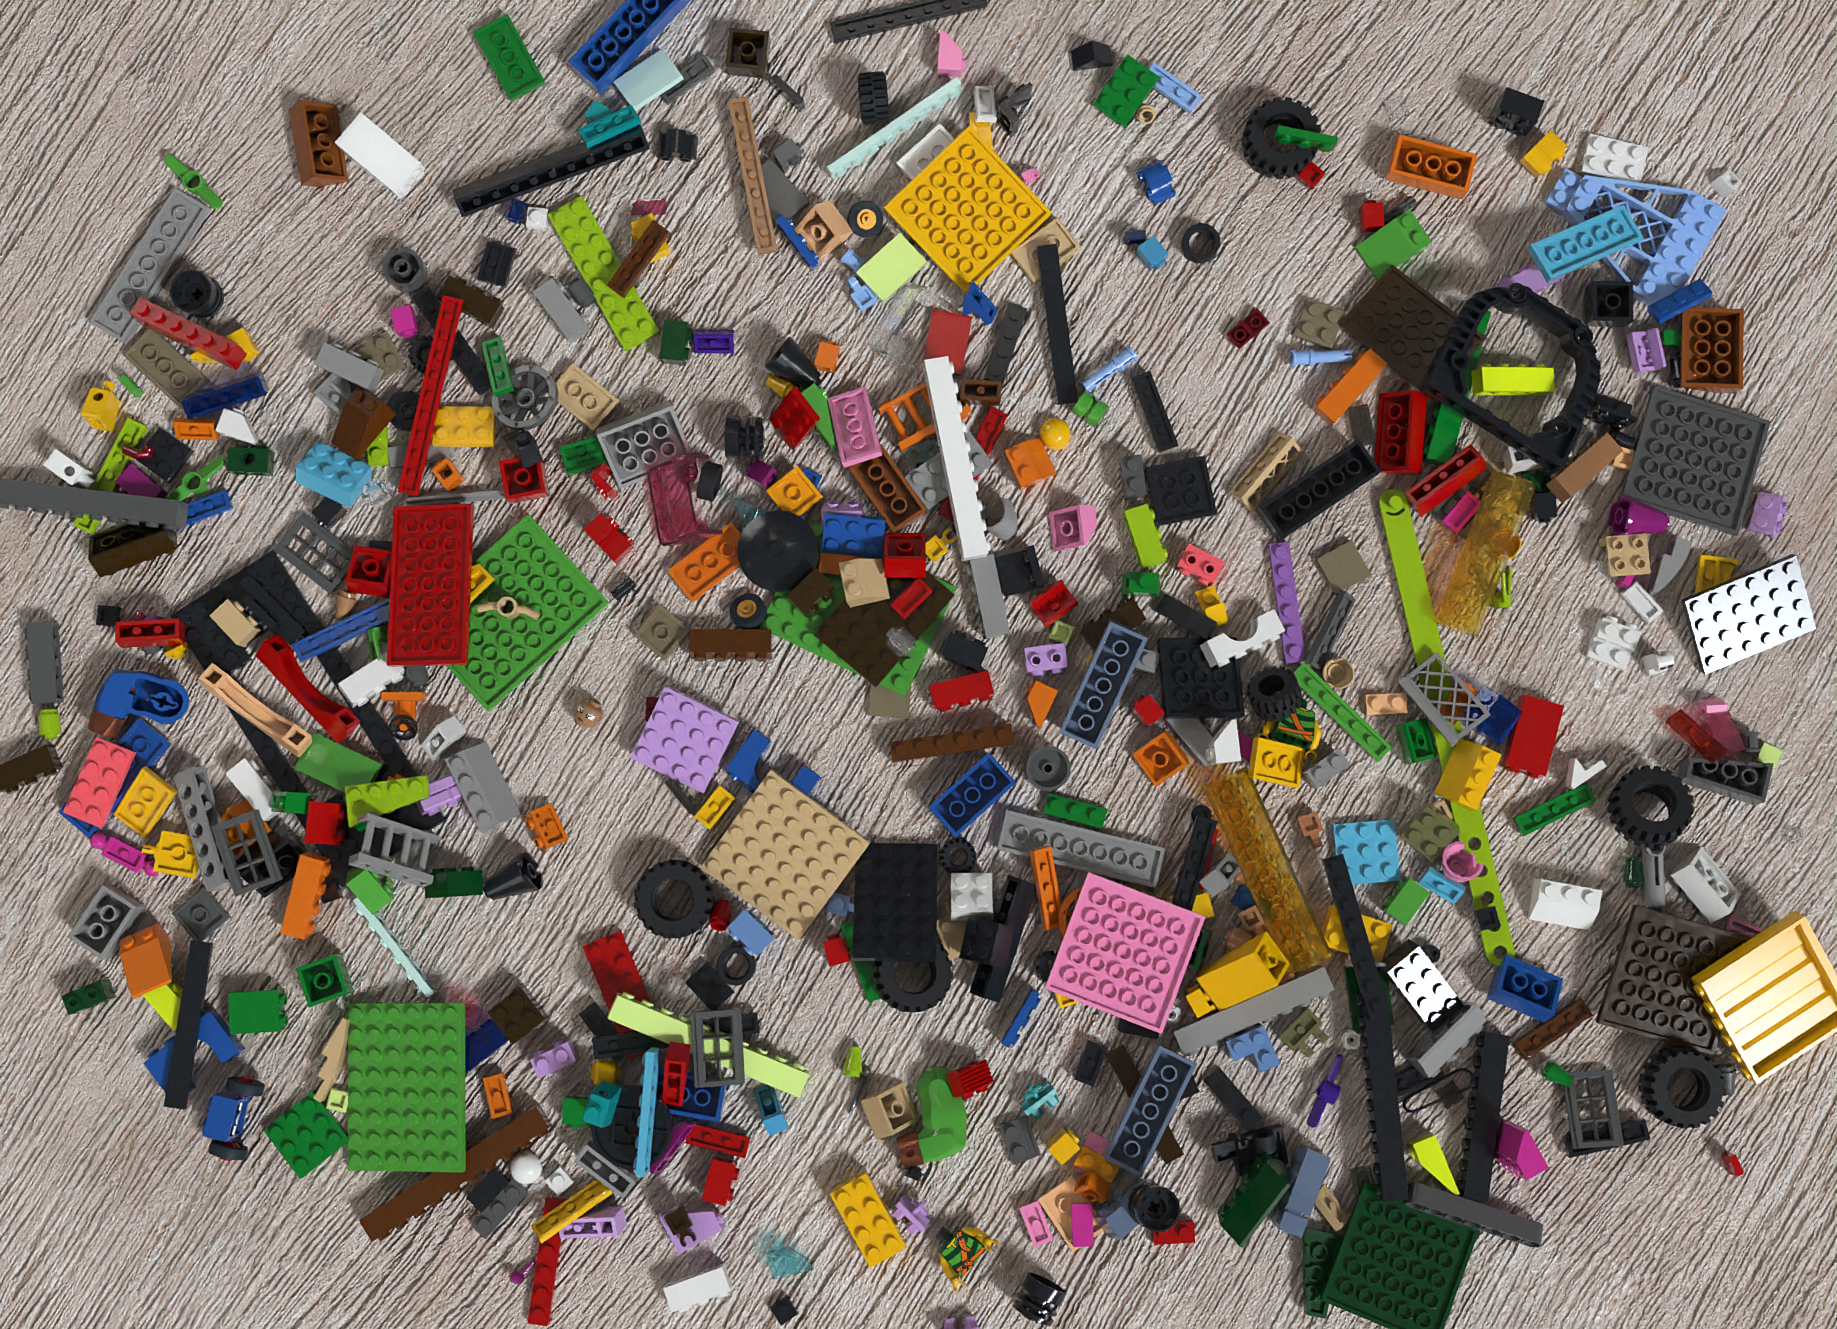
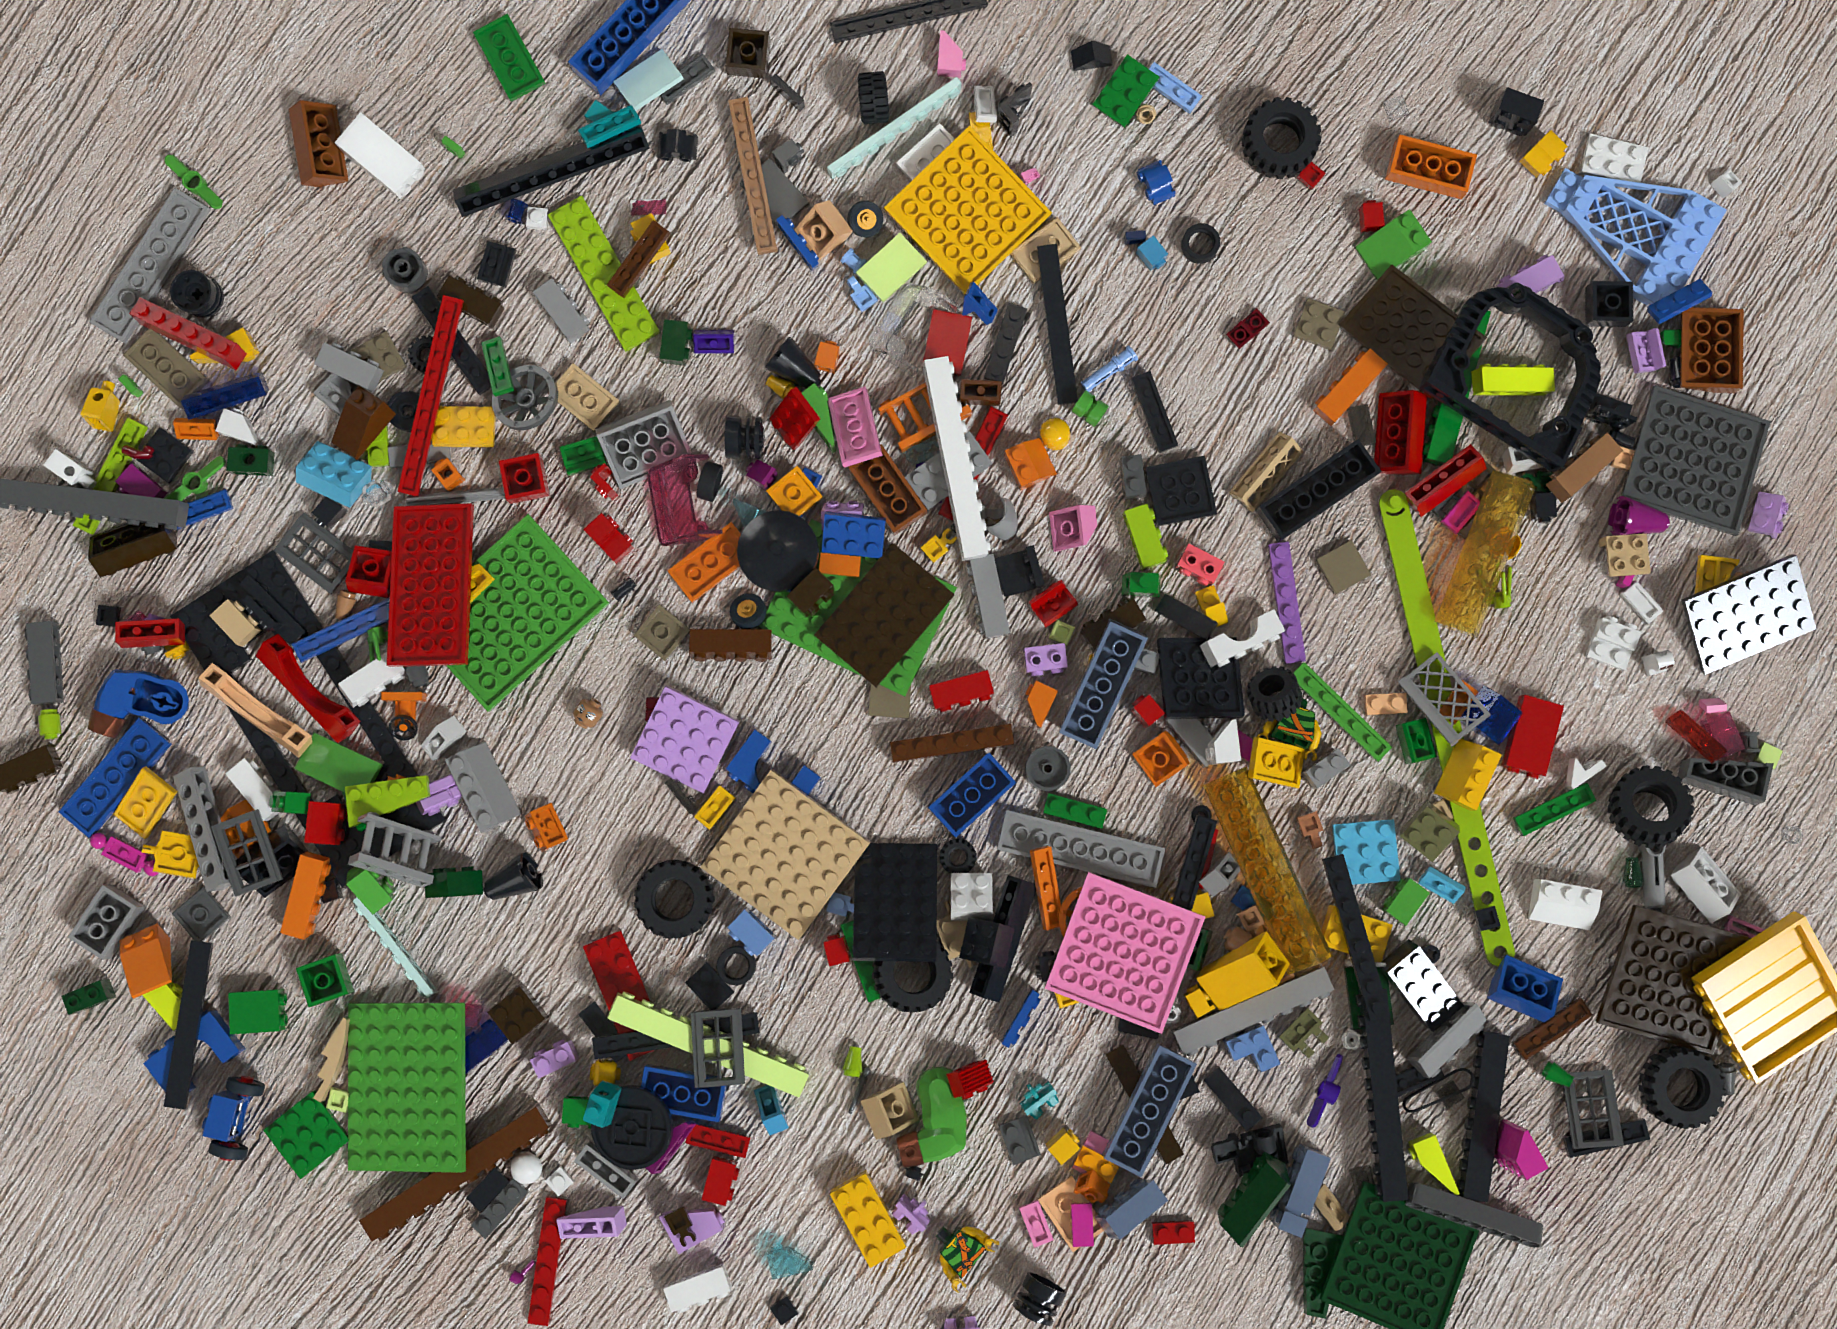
coral plate [63,737,136,828] -> none
dark pink brick [390,305,420,338] -> none
tan piece [477,597,540,620] -> none
orange plate [482,1072,513,1119] -> none
black slope [502,430,542,468] -> none
yellow tile [530,1179,612,1243] -> none
dark grey brick [568,278,596,309] -> none
medium azure plate [633,1047,660,1177] -> none
red slope [662,1041,691,1106] -> none
red brick [709,899,734,931] -> none
tan slope [839,558,890,607] -> none
red slope [884,533,926,578] -> none
clear head [885,626,916,657] -> none
red tile [890,578,933,620] -> none
black brick [941,631,988,673] -> none
black plate [1074,1040,1108,1087] -> none
black wheel [1128,1182,1181,1233] -> none
green plate [1274,125,1338,152] -> none
light blue pin [1290,348,1353,367] -> none
dark grey plate [1305,590,1356,671] -> none
tan hair [1322,657,1355,689] -> none
dark grey axle [1384,196,1417,225] -> none
bright pink helmet [1440,841,1484,883] -> none
medium azure plate [1527,205,1644,282] -> none
light grey slope [1647,537,1693,595] -> none
red tile [1721,1152,1744,1177] -> none
none -> bright green tile [441,136,465,158]

